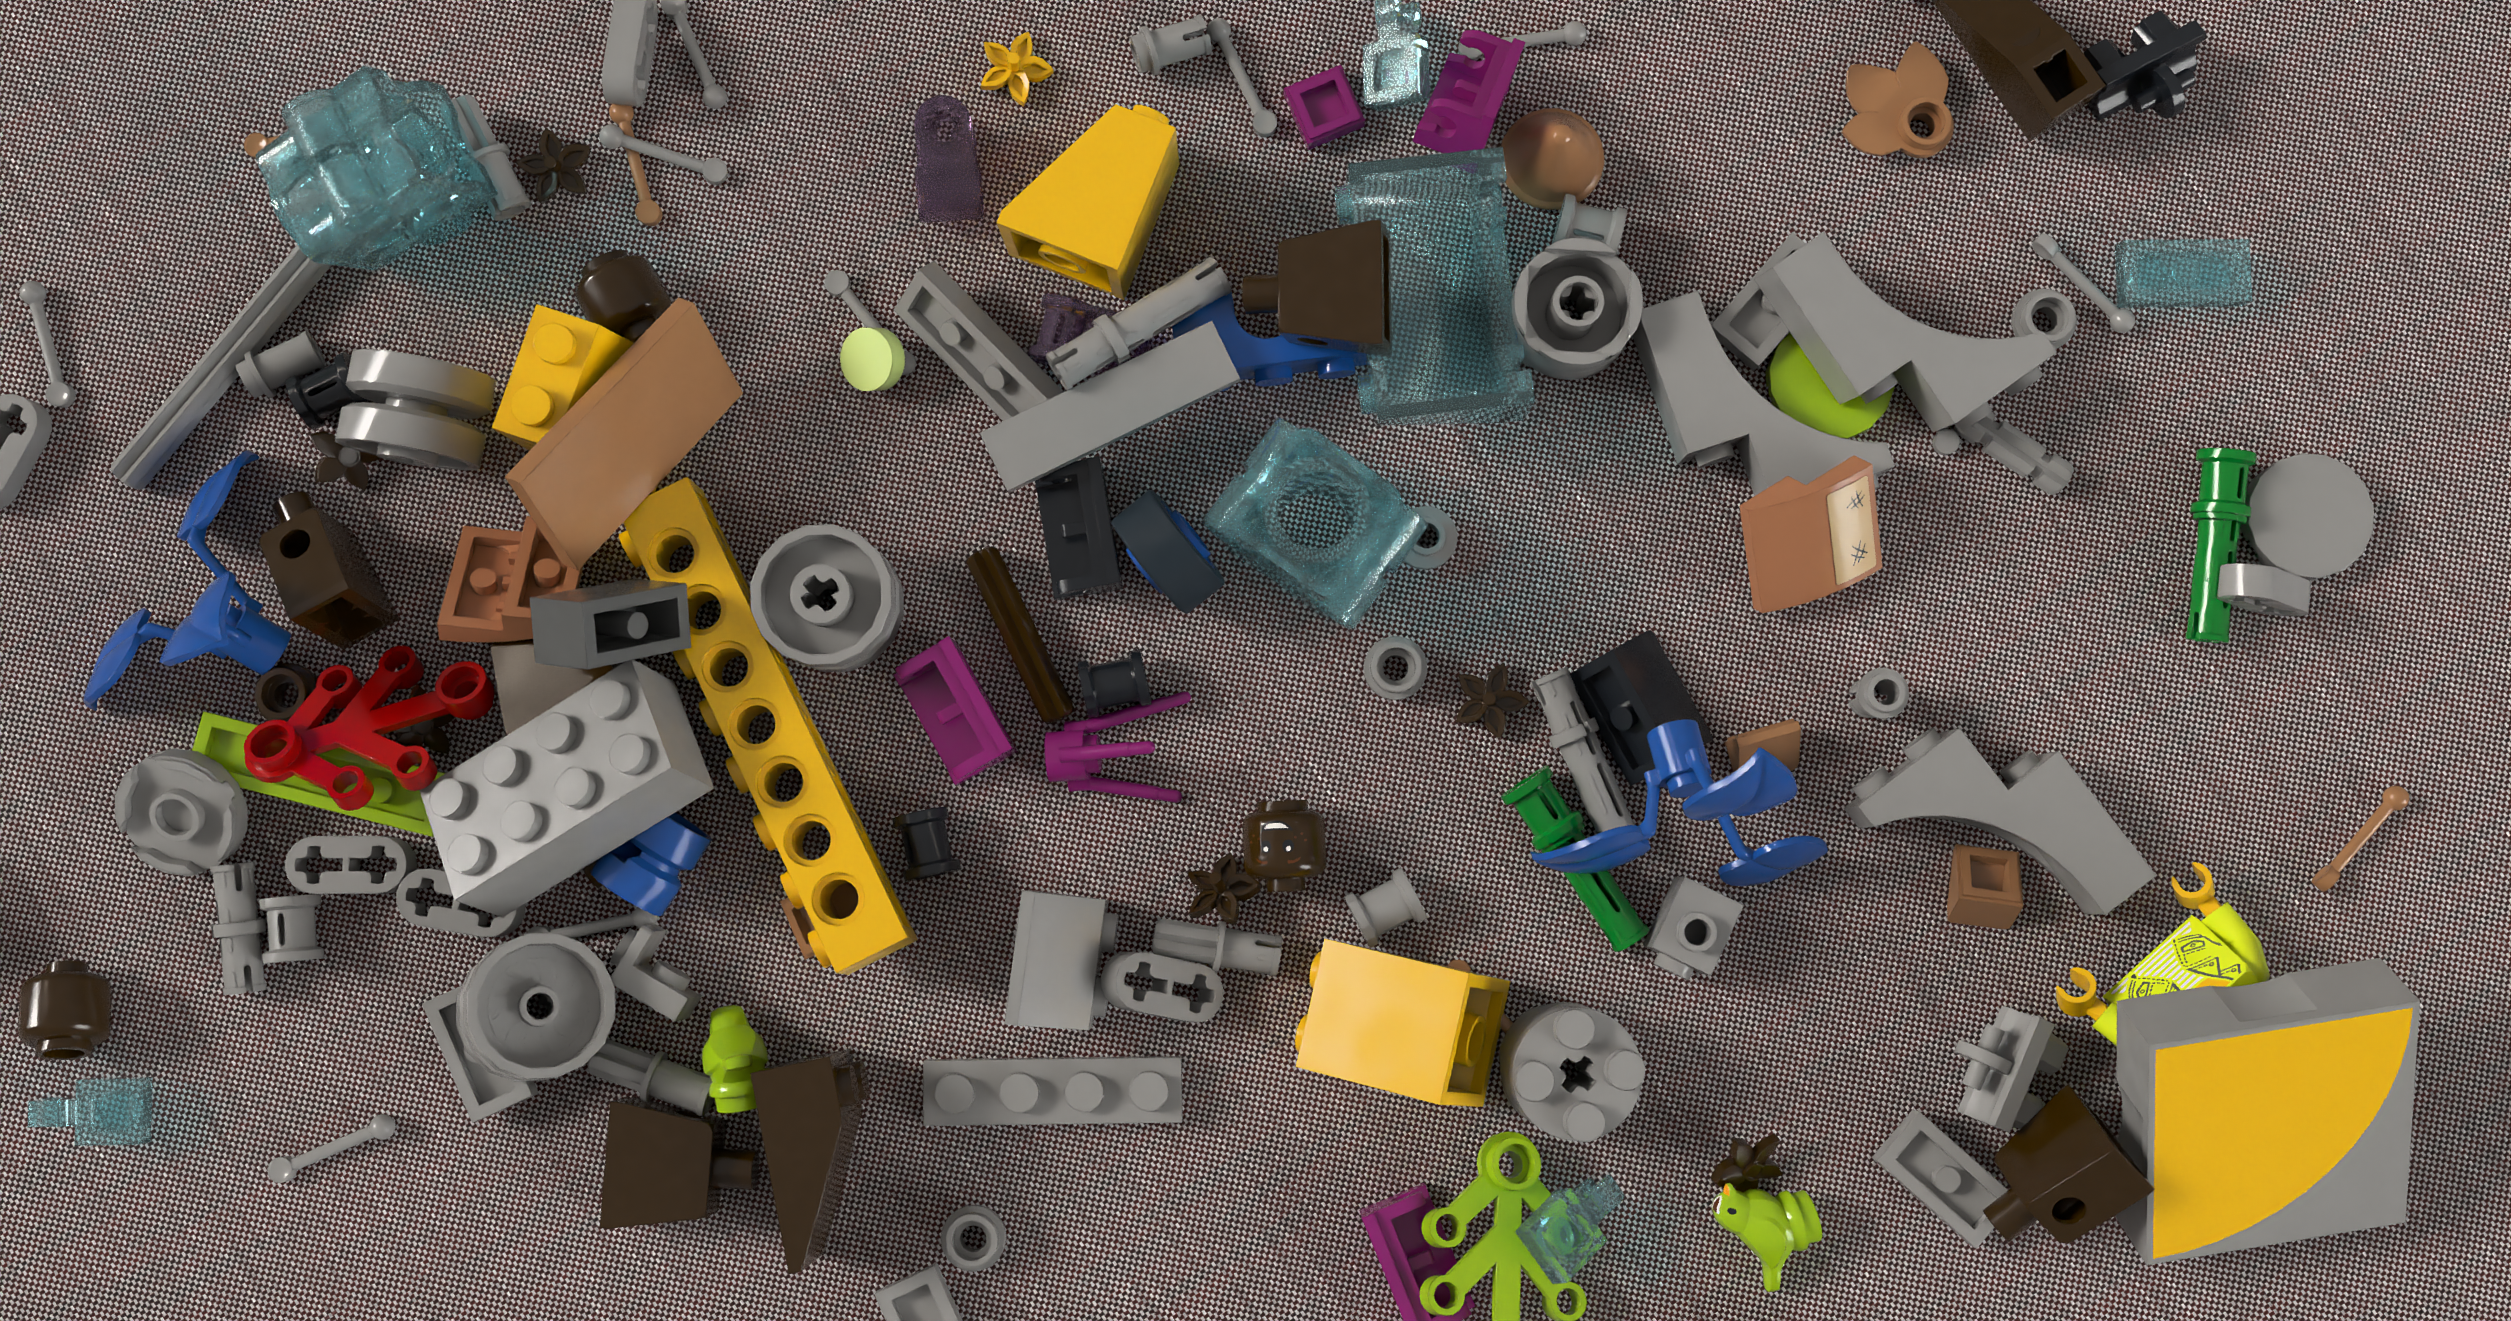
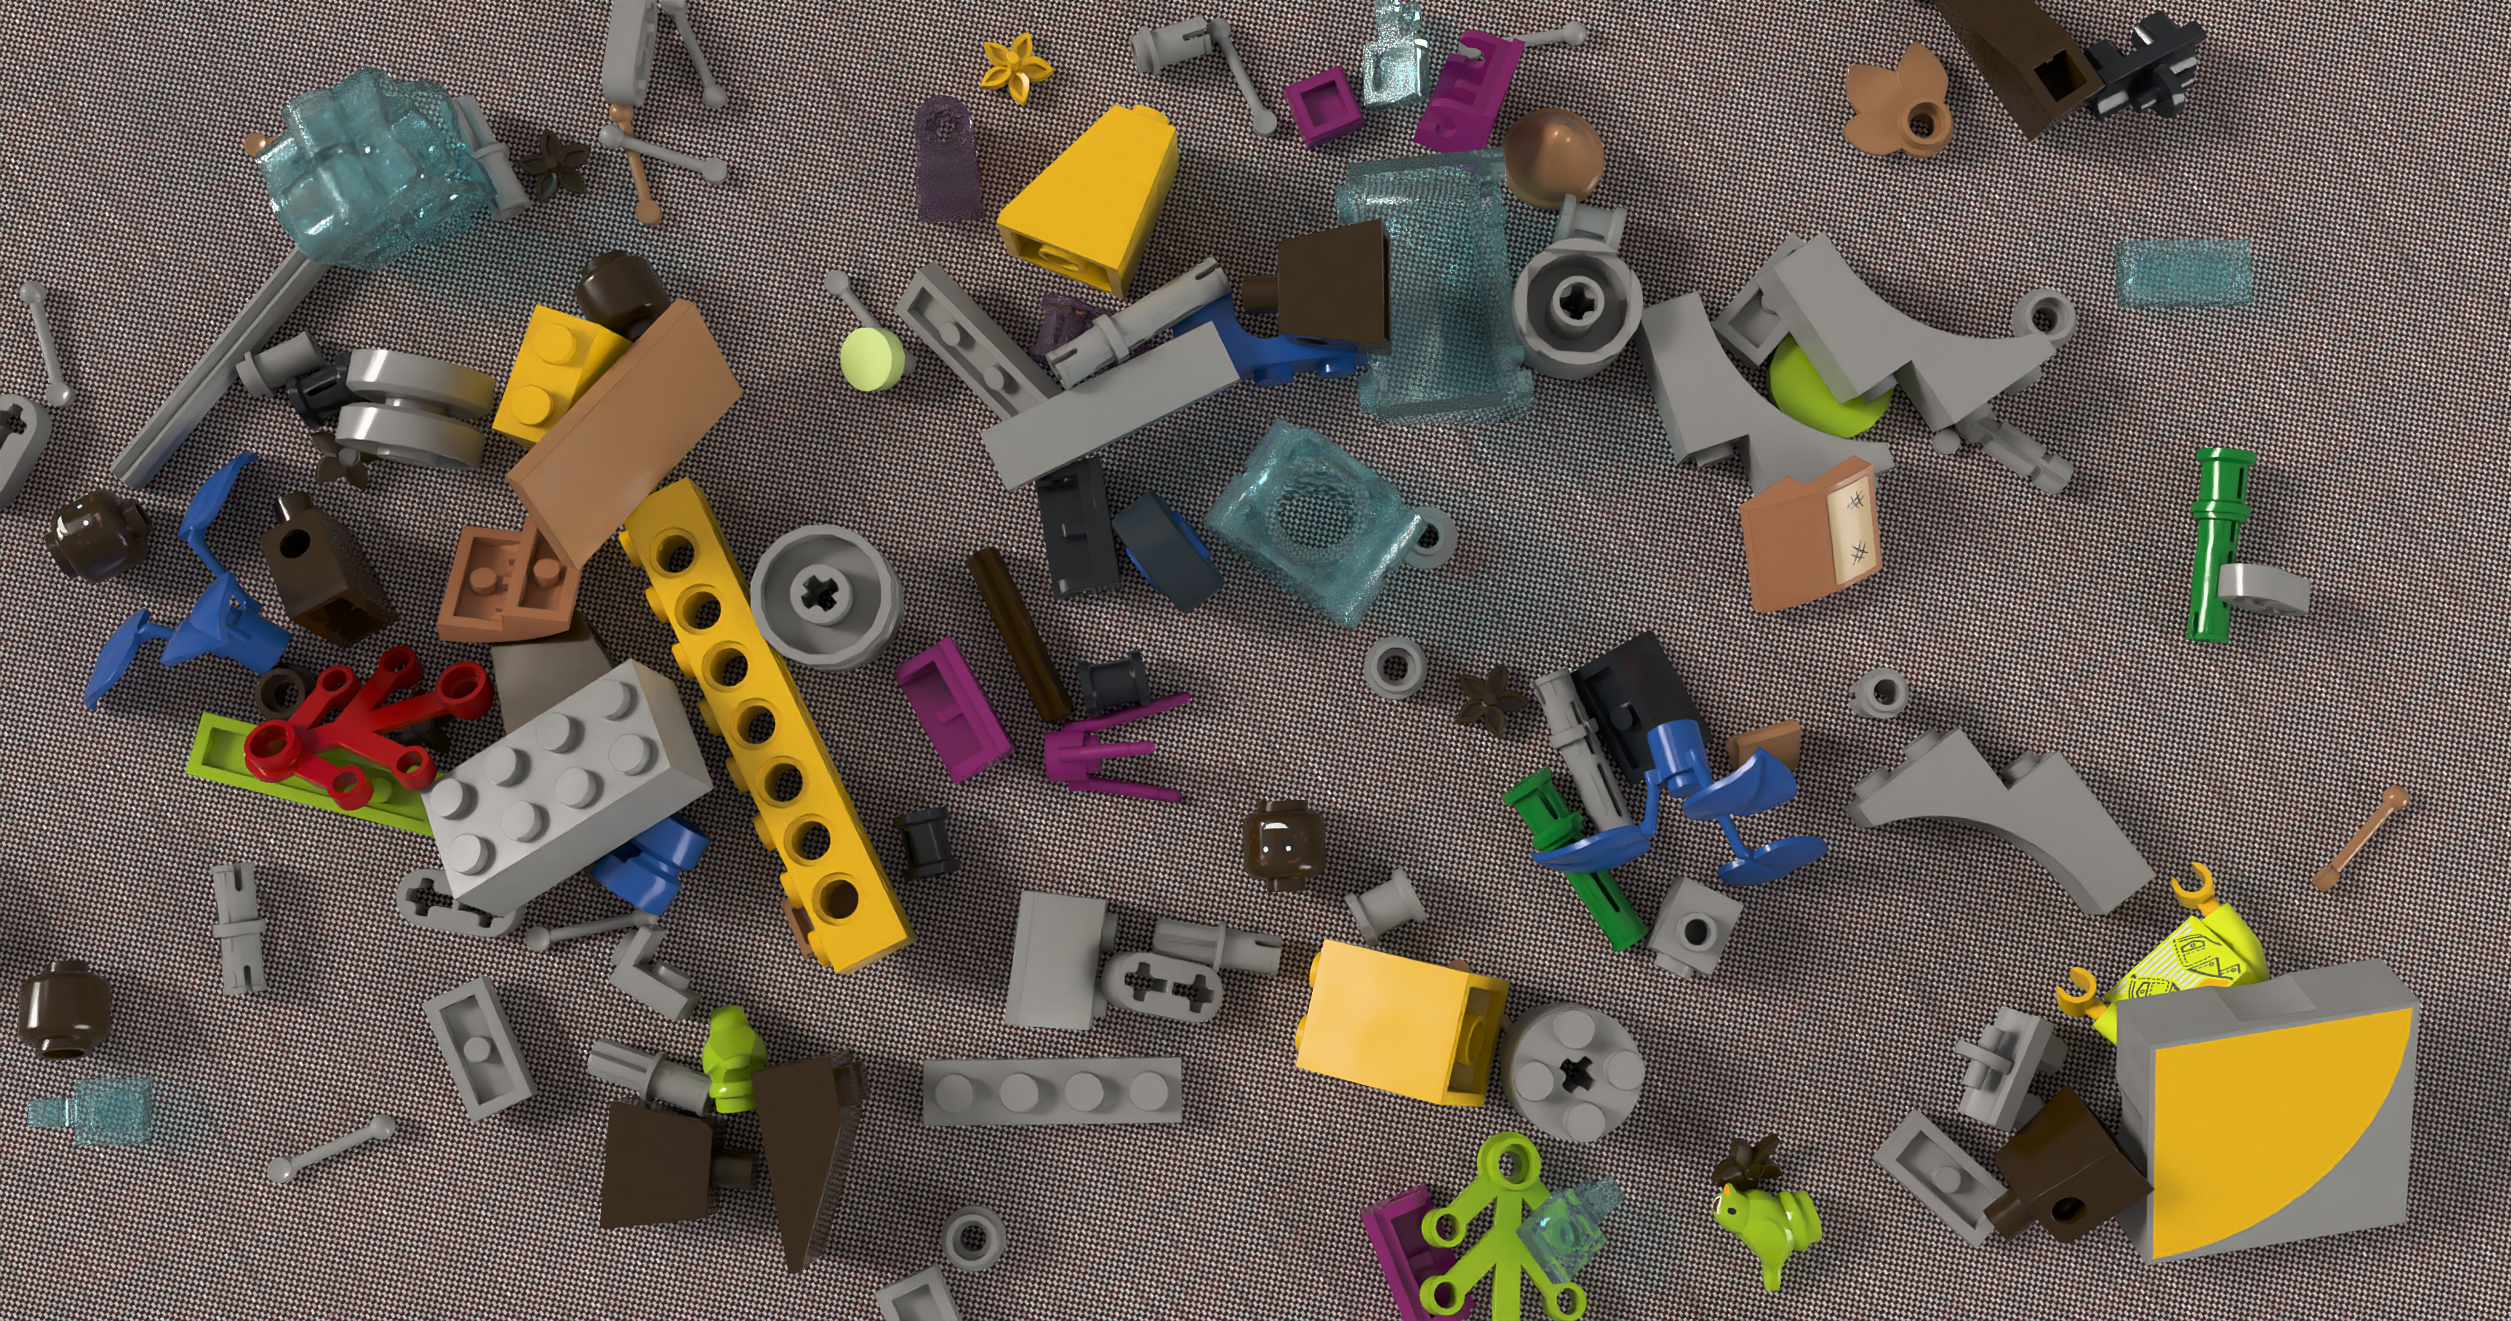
light grey tile [115,748,248,877] -> none
light grey bush [259,894,324,964] -> none
light grey beam [285,836,417,894] -> none
light grey wheel [456,933,615,1082] -> none
dark grey brick [530,579,691,669] -> none
dark brown plant [1187,853,1262,926] -> none
medium nougat slope [1947,844,2023,929] -> none
light grey hinge [2032,233,2135,333] -> none
light grey tile [2240,453,2374,580] -> none
none -> dark brown head [45,489,154,583]

